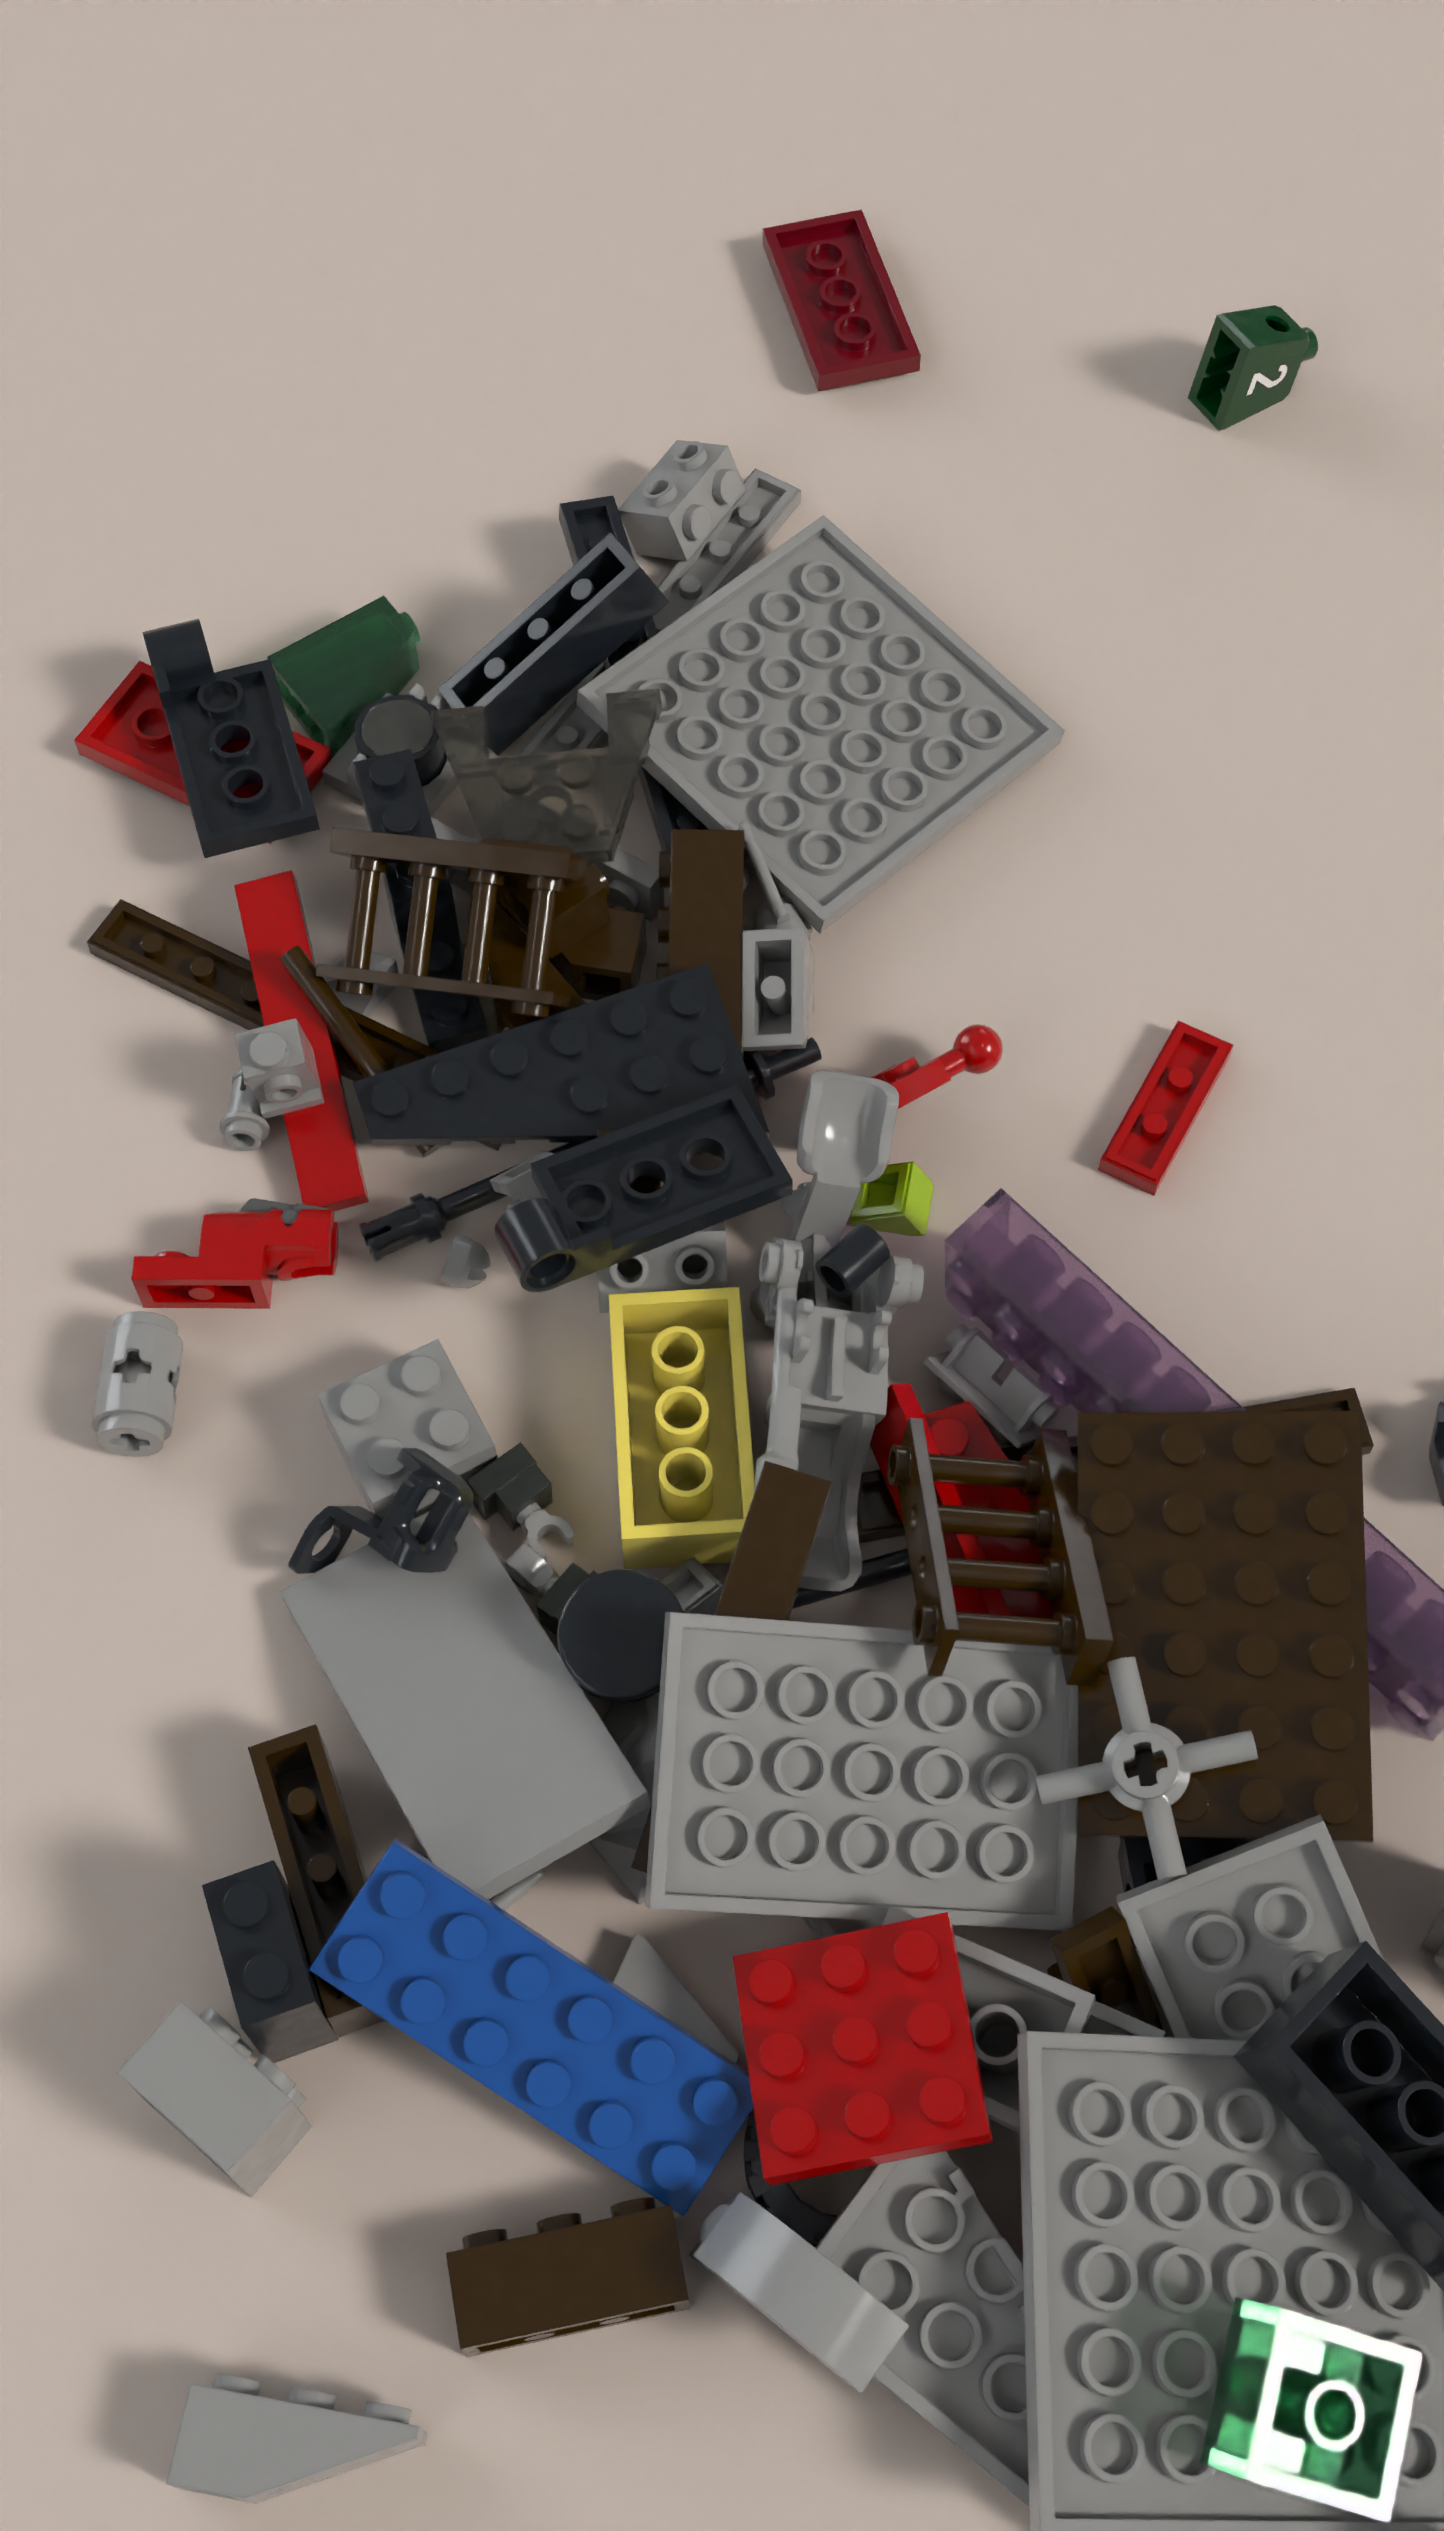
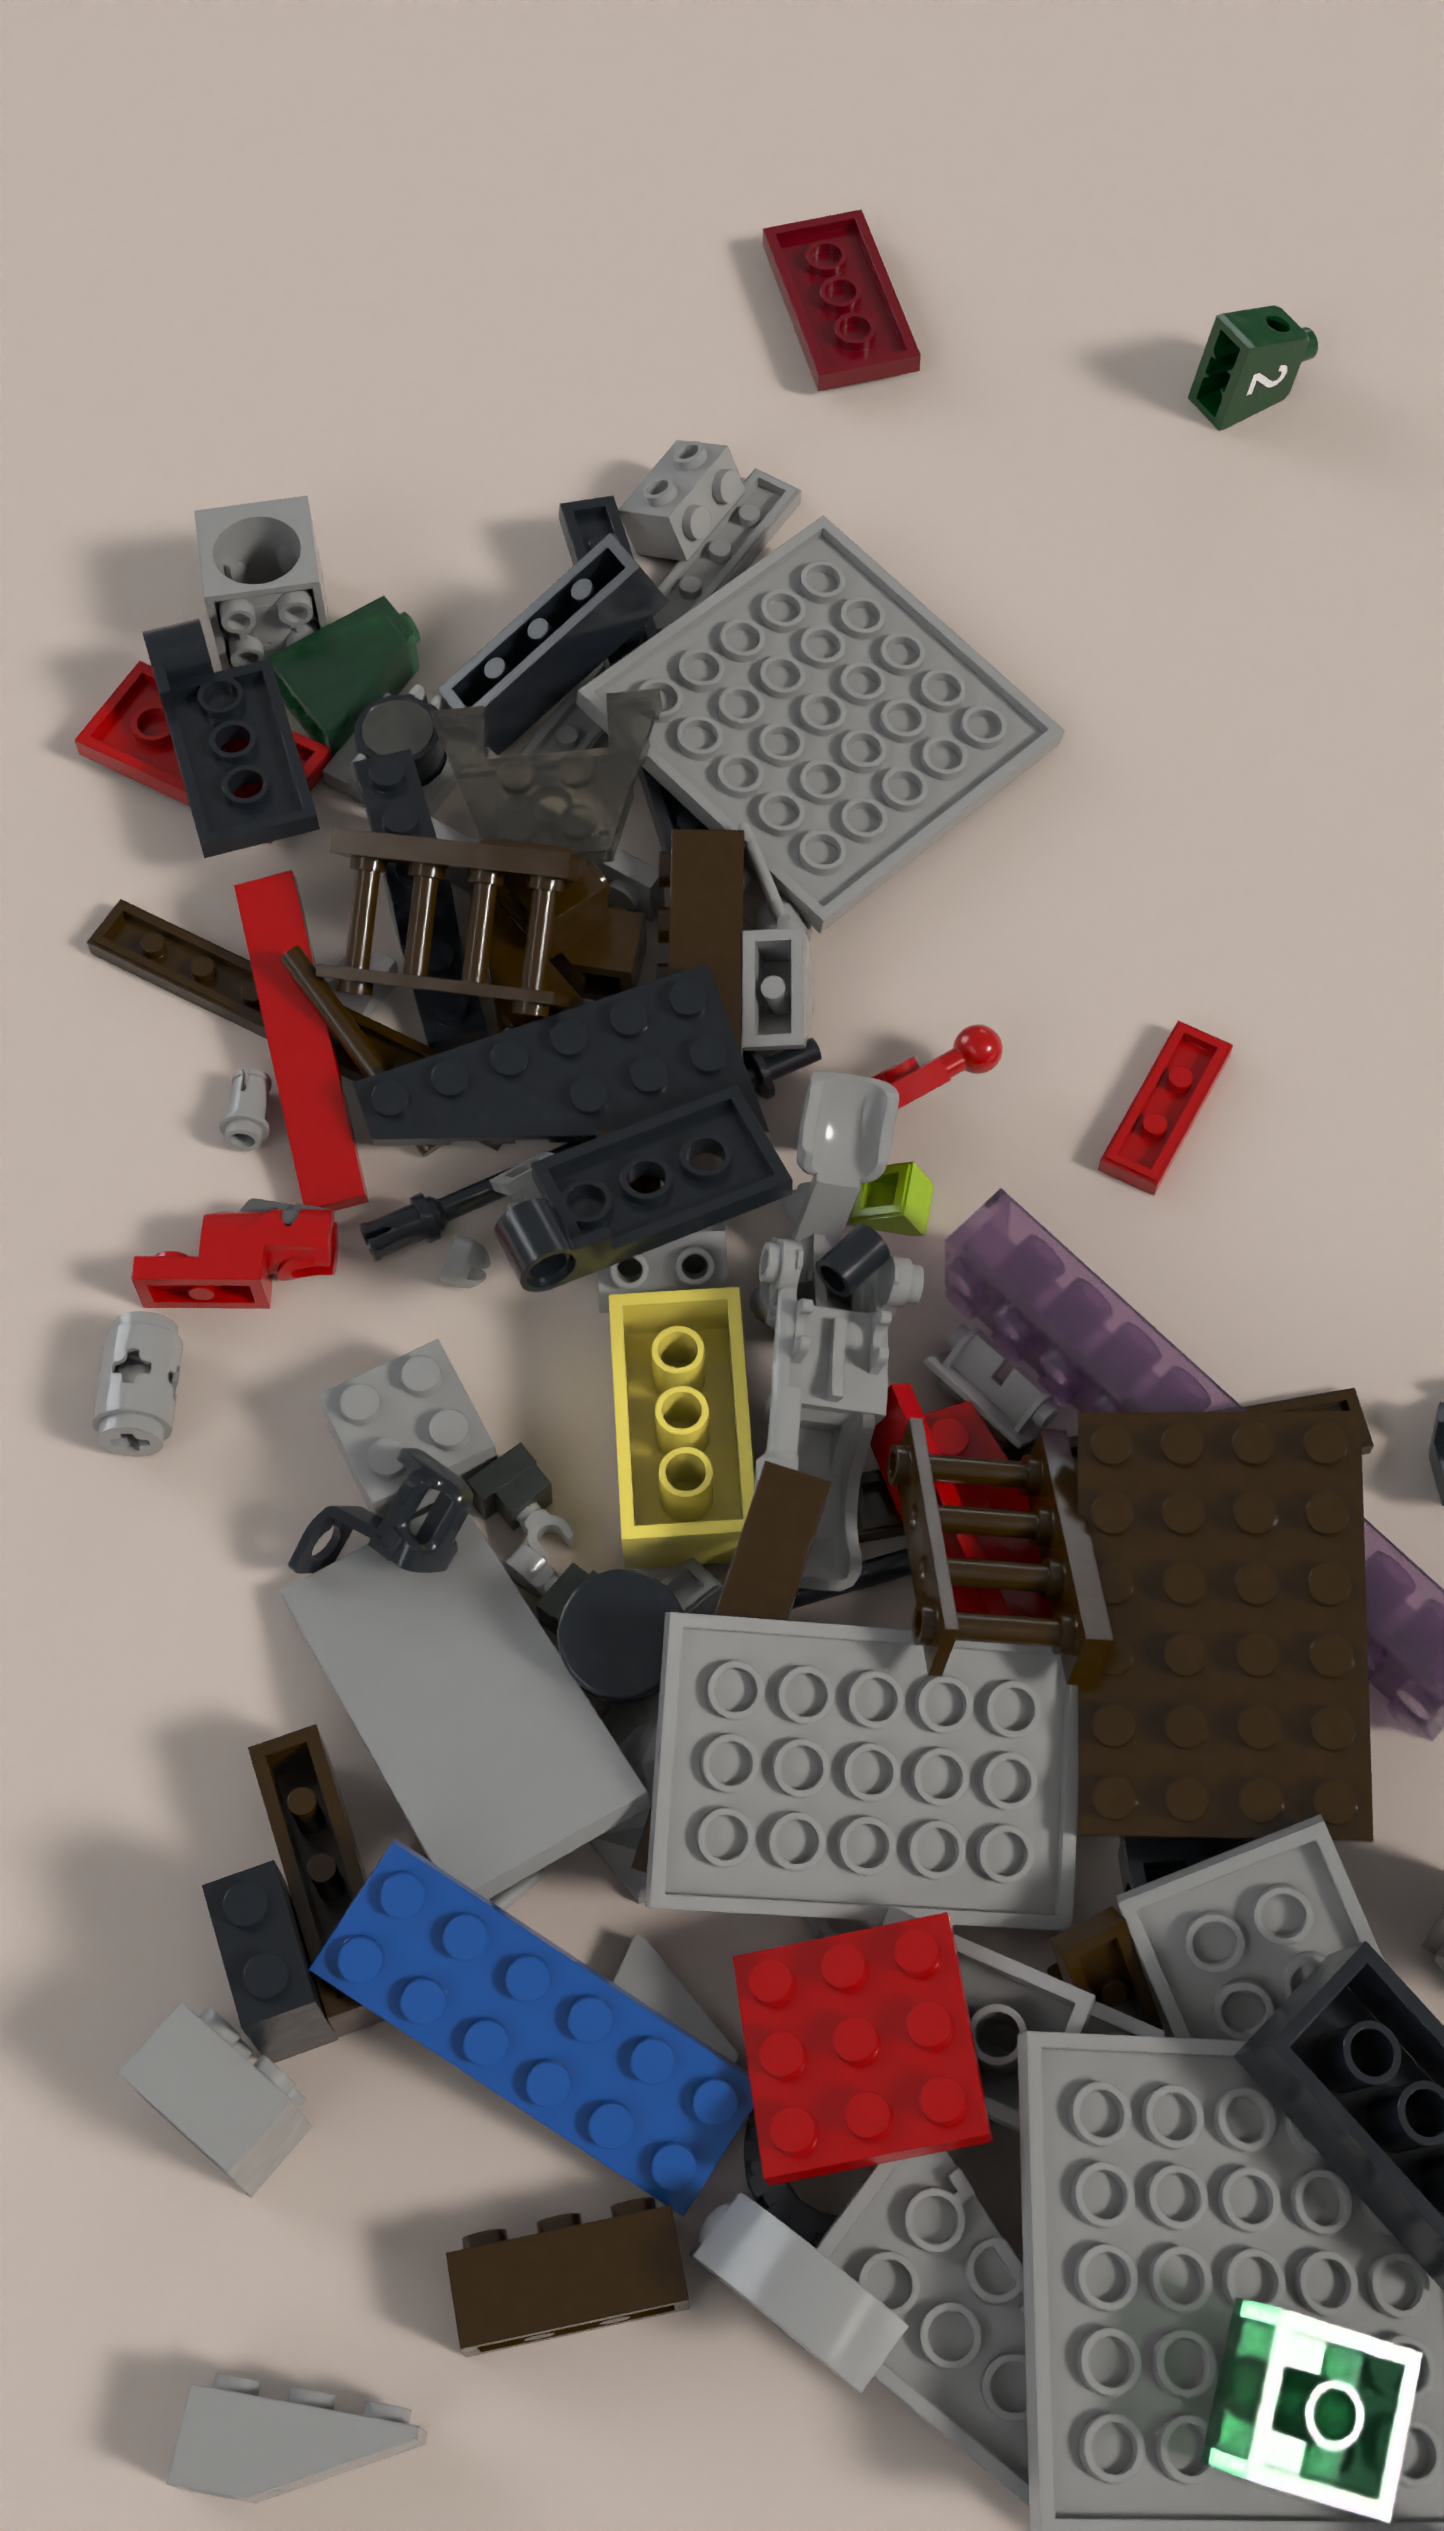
light grey brick [235,1018,324,1119] -> none
light grey bar [1036,1657,1258,1880] -> none
none -> light grey brick [194,495,335,670]

